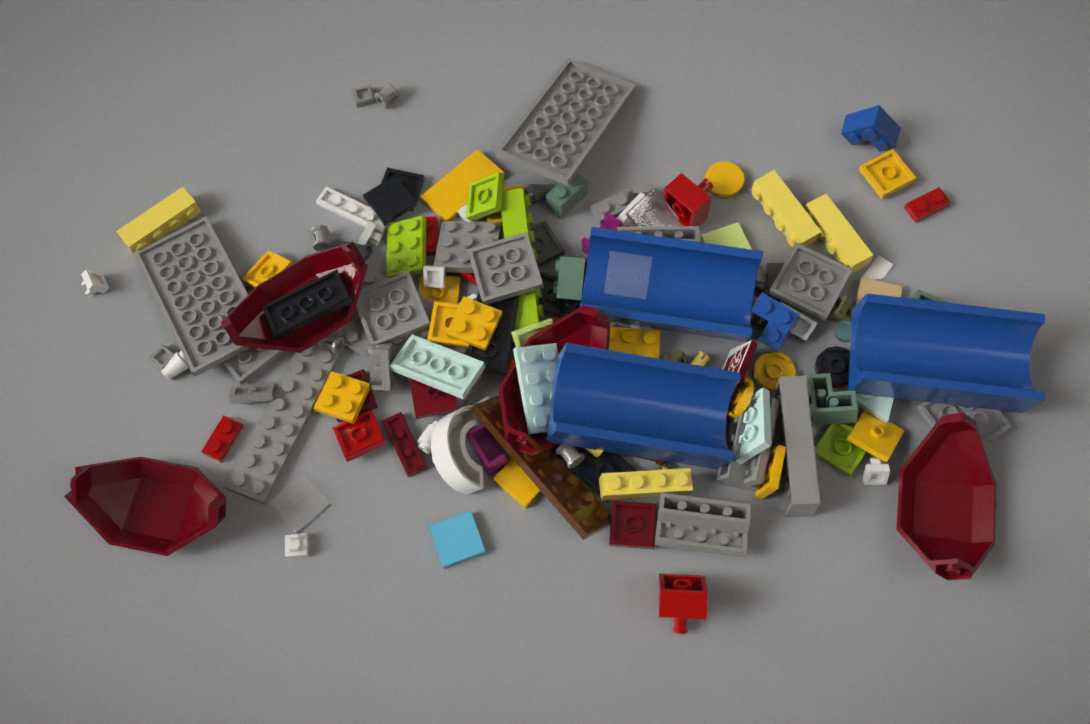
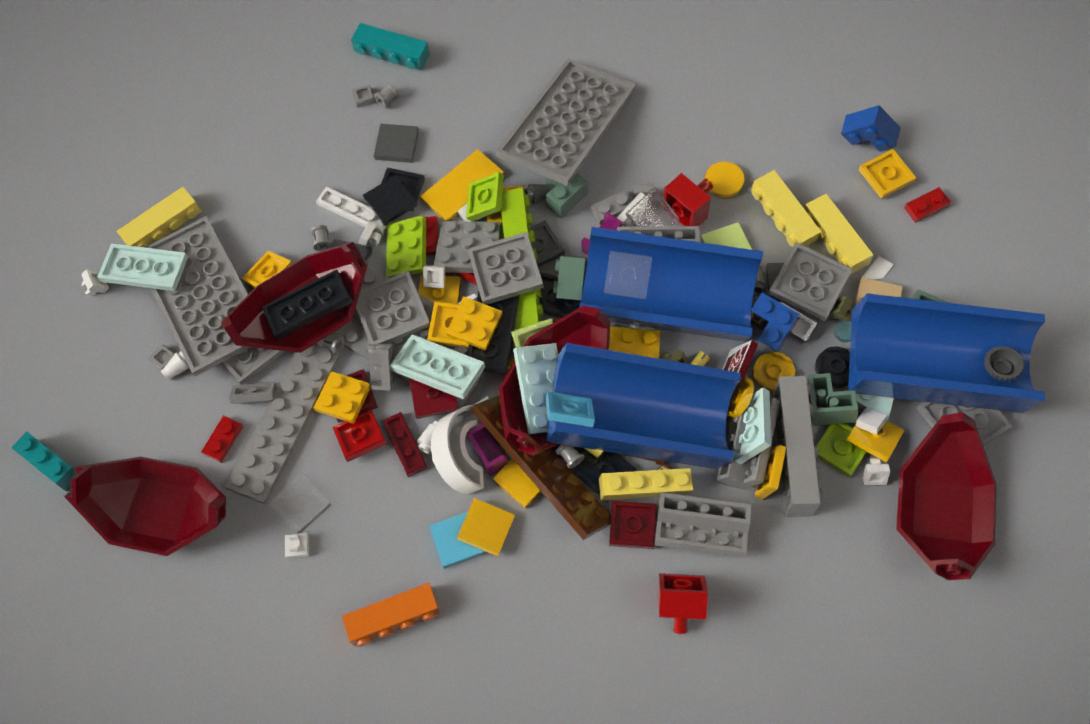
none -> teal brick [11,431,76,492]
none -> light aqua plate [97,243,188,291]
none -> orange brick [342,583,440,647]
none -> teal brick [351,23,430,71]
none -> dark grey tile [374,123,419,163]
none -> yellow tile [457,498,515,557]
none -> medium azure tile [546,391,595,427]
none -> white tile [856,407,887,435]
none -> dark grey hat [984,346,1024,382]

